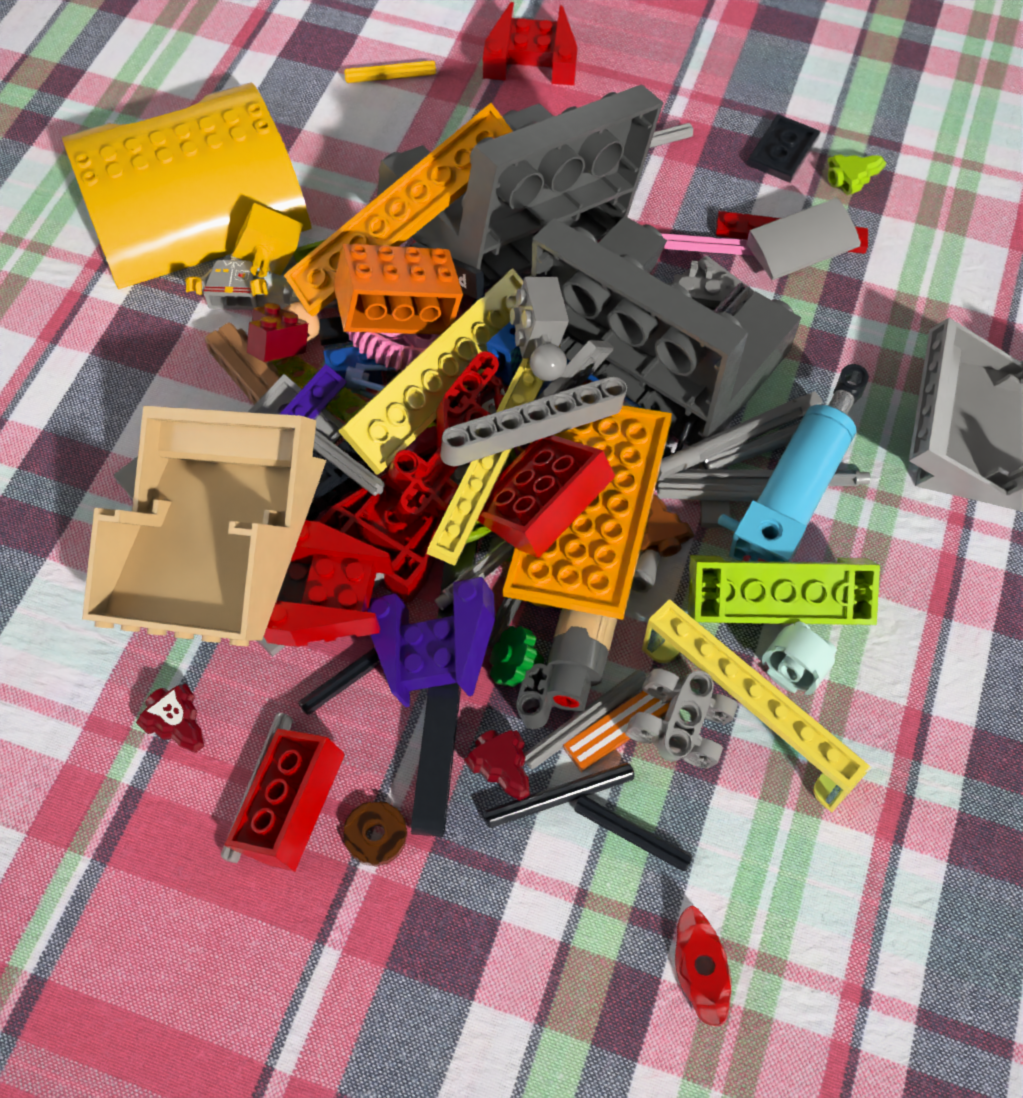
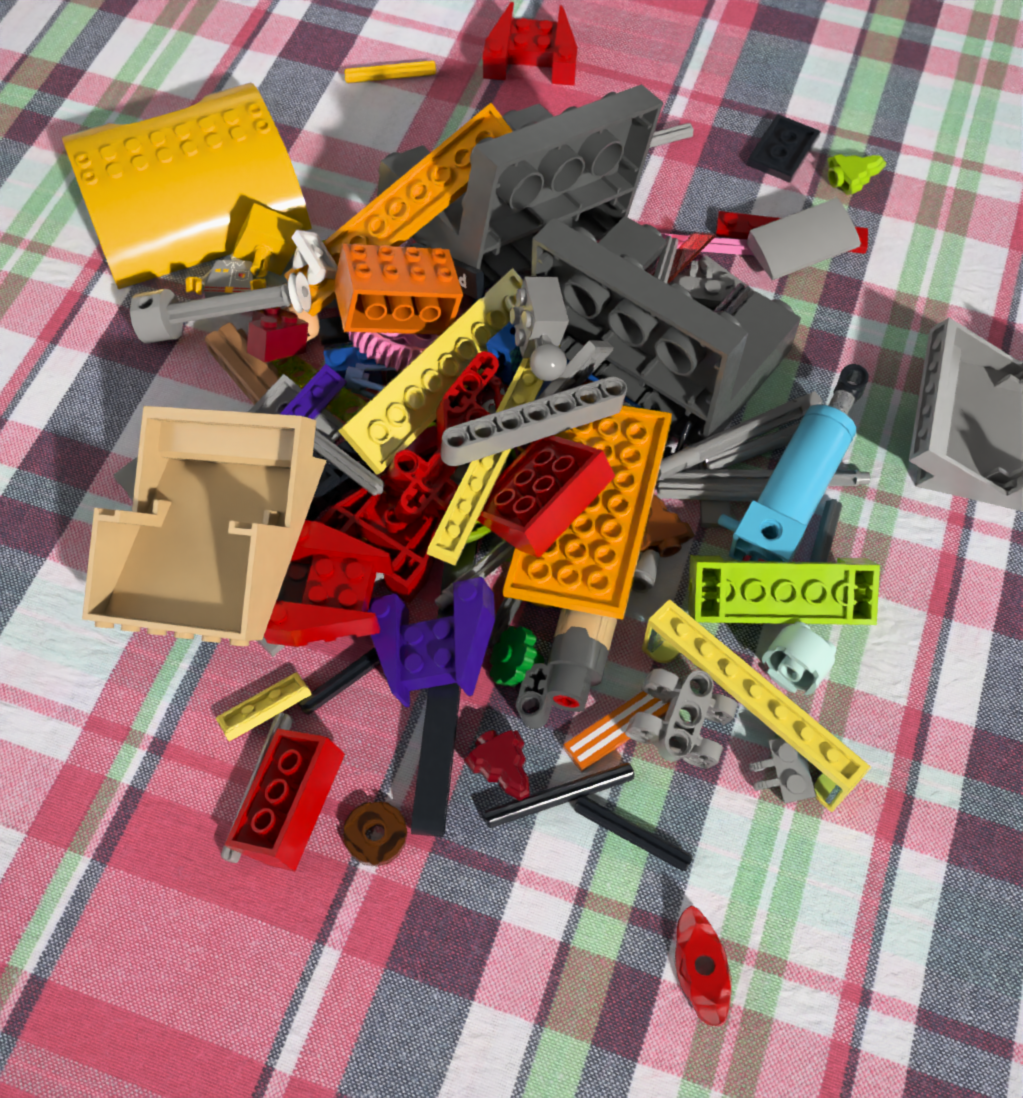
dark red rock [136,684,205,753] -> none
light grey axle [524,670,646,769] -> none
none -> light grey piece [130,272,311,344]
none -> light yellow tile [216,672,312,742]
none -> white tile [291,230,338,285]
none -> clear red piece [652,233,716,284]
none -> light grey axle [654,236,679,284]
none -> light grey hinge [748,738,816,803]
none -> dark grey axle [810,499,842,562]

